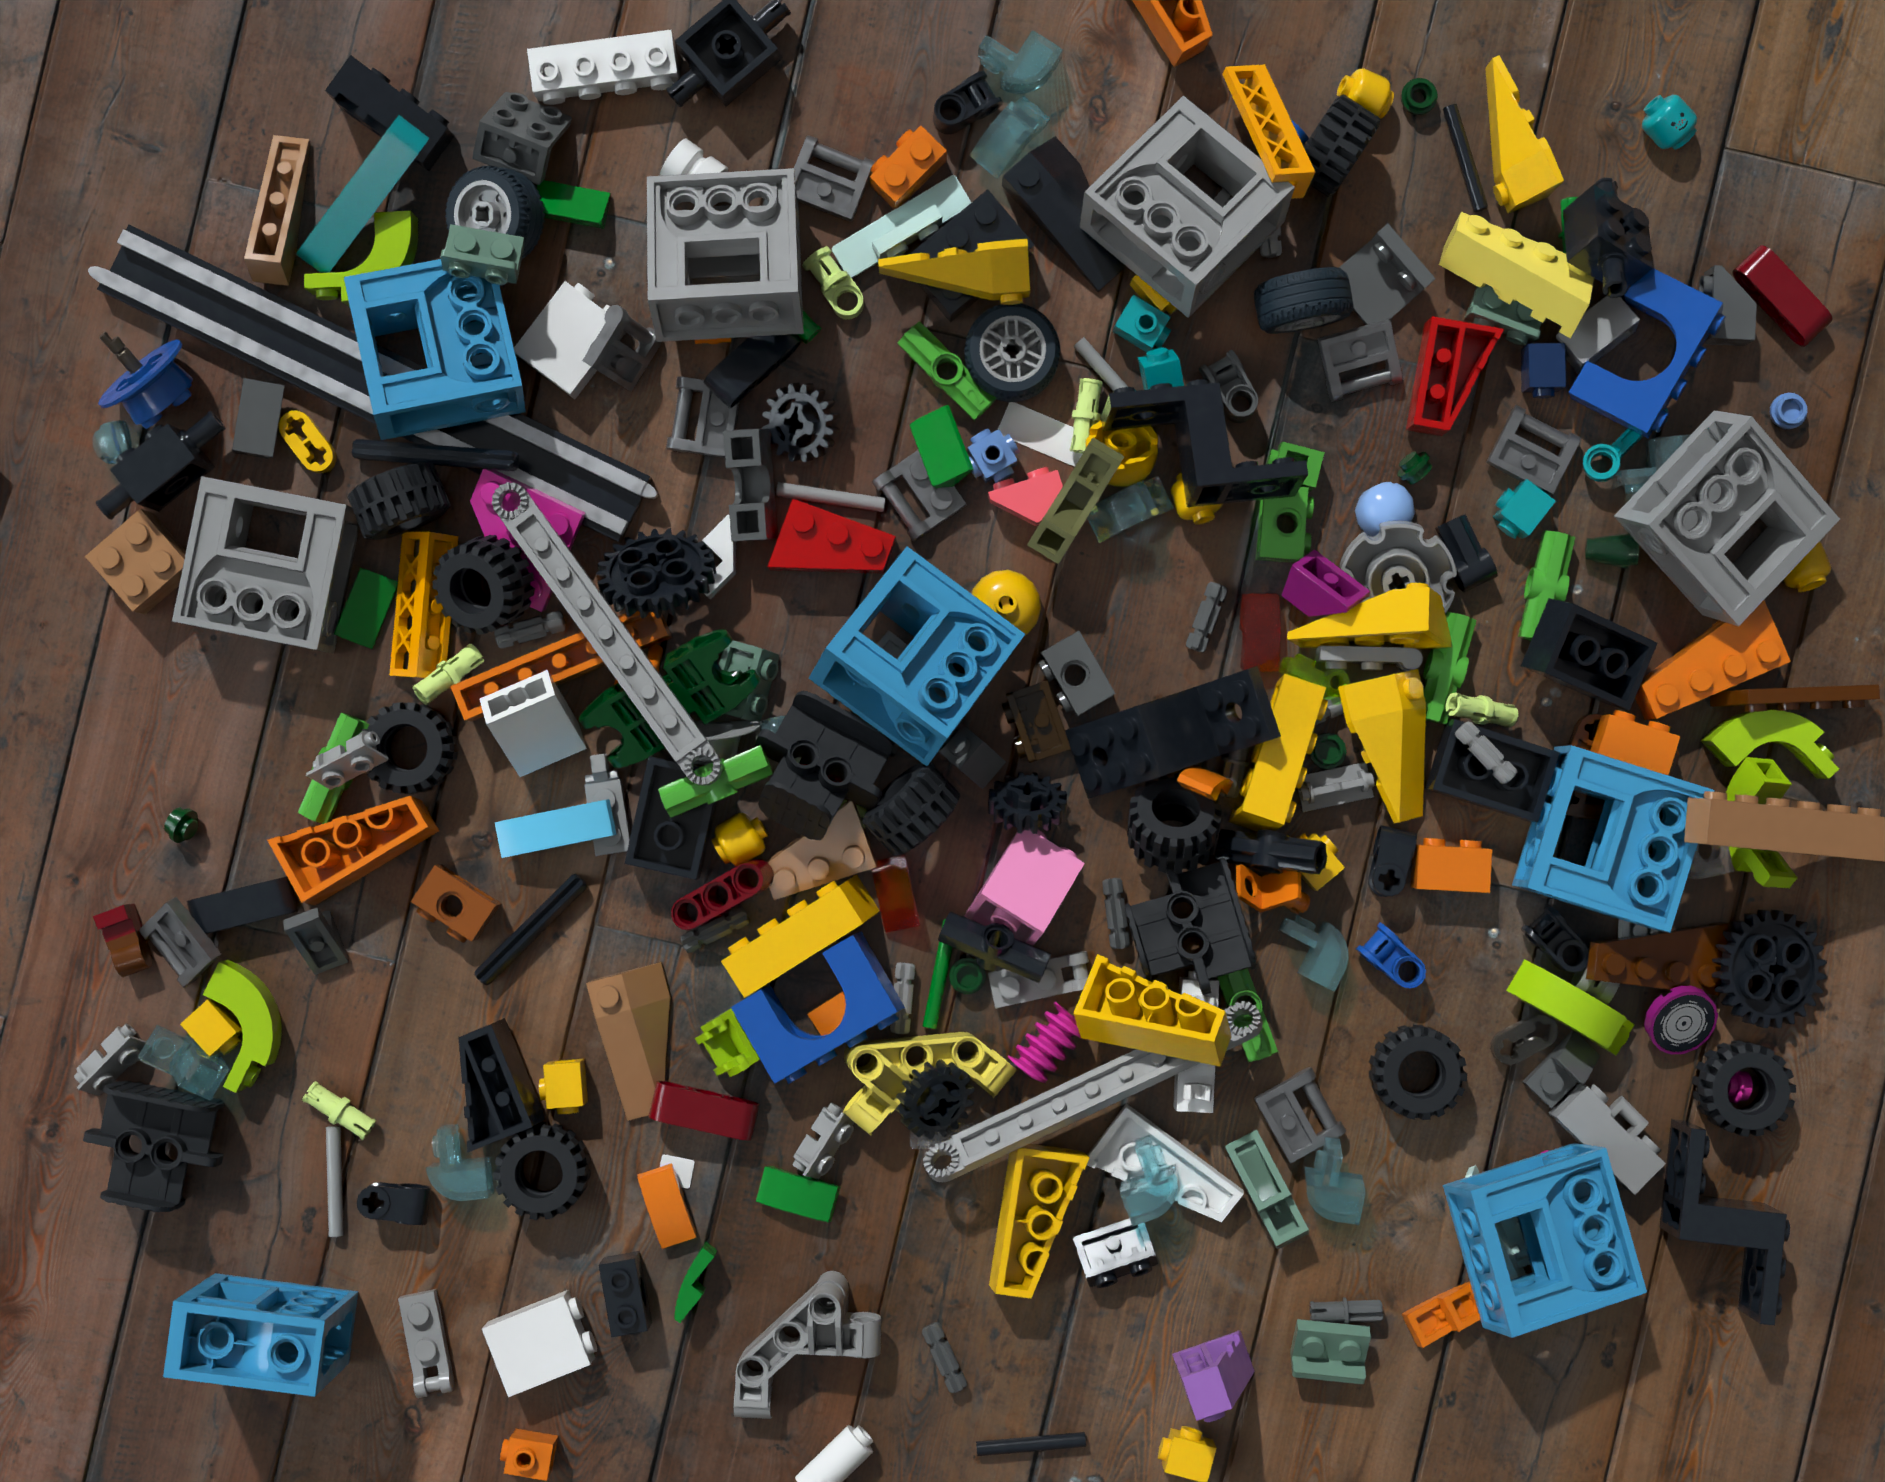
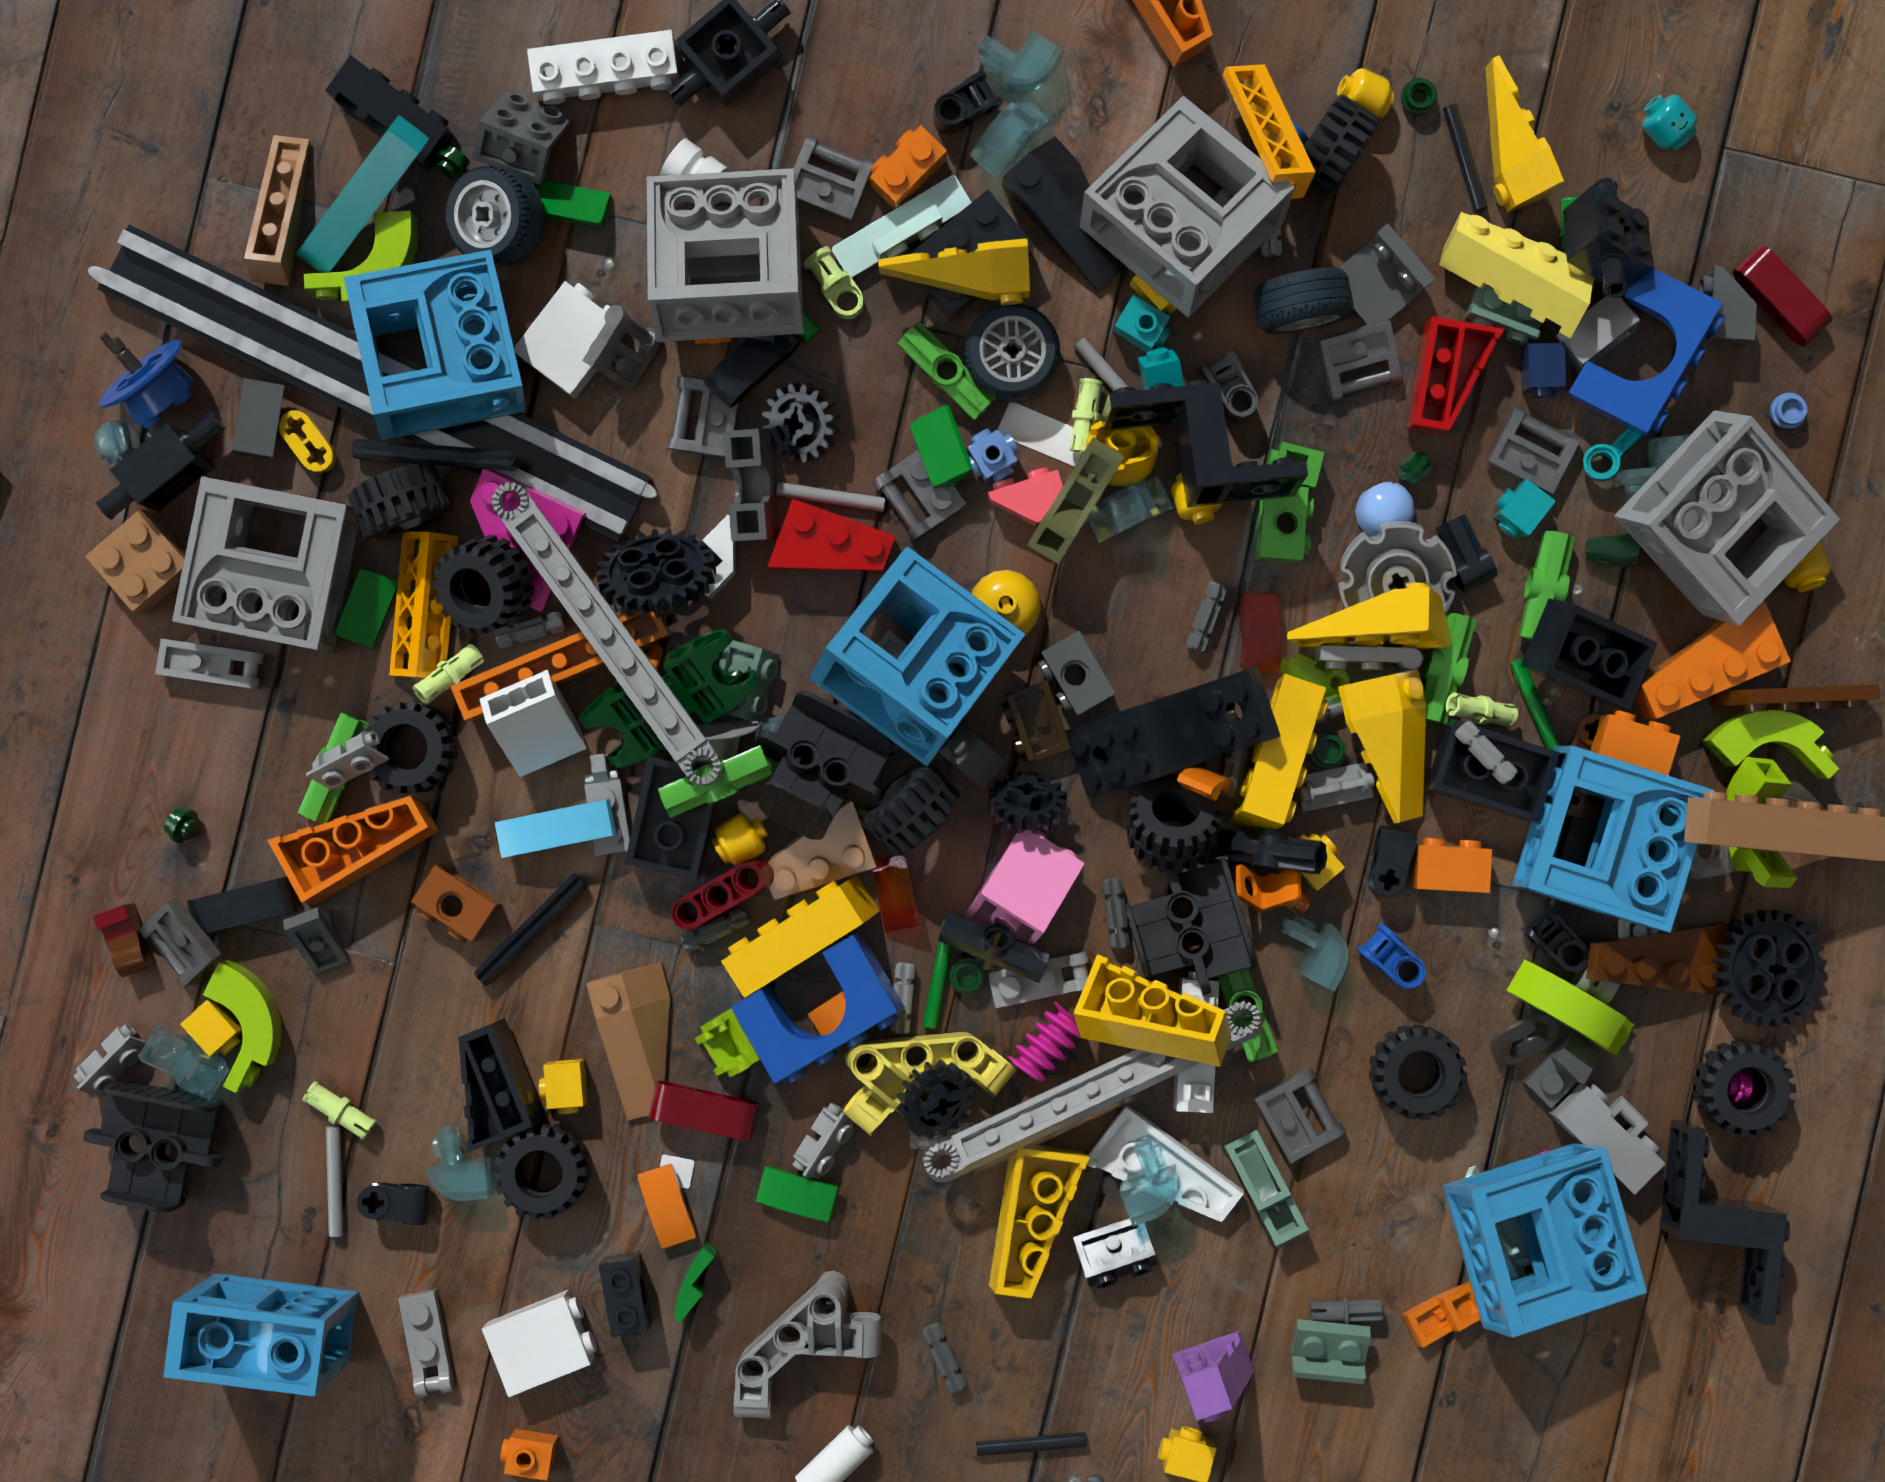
sand green bracket [440,224,525,285] -> none
magenta slope [1281,550,1371,617] -> none
clear light blue brick [1304,1137,1366,1225] -> none
tile [1644,985,1718,1054] -> none
none -> light grey plate [155,638,264,690]
none -> dark green plate [434,145,470,179]
none -> green bar [1509,658,1561,750]

